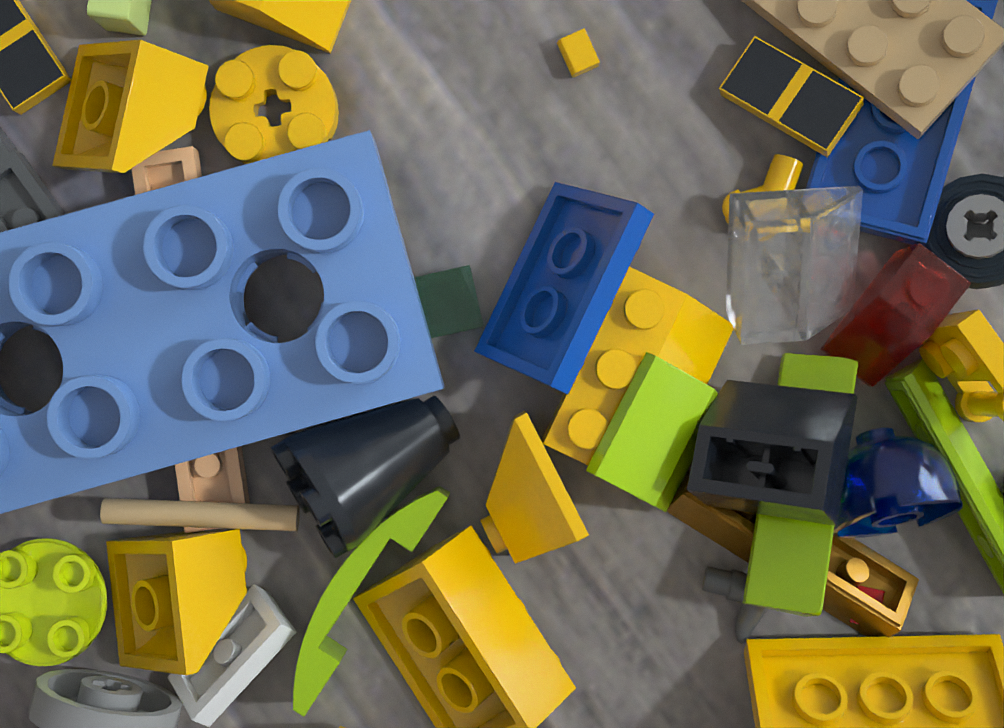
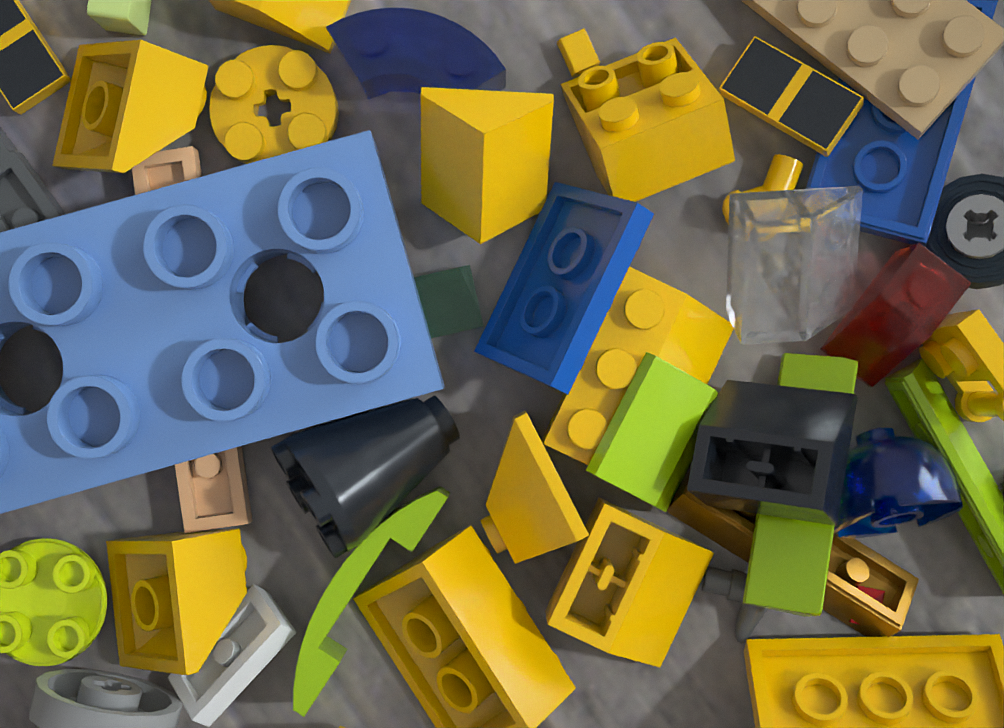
tan bar [100,498,300,531] -> none
none -> clear blue brick [326,8,506,100]
none -> yellow slope [420,87,554,244]
none -> yellow slope [545,497,714,668]
none -> yellow slope [560,37,735,202]

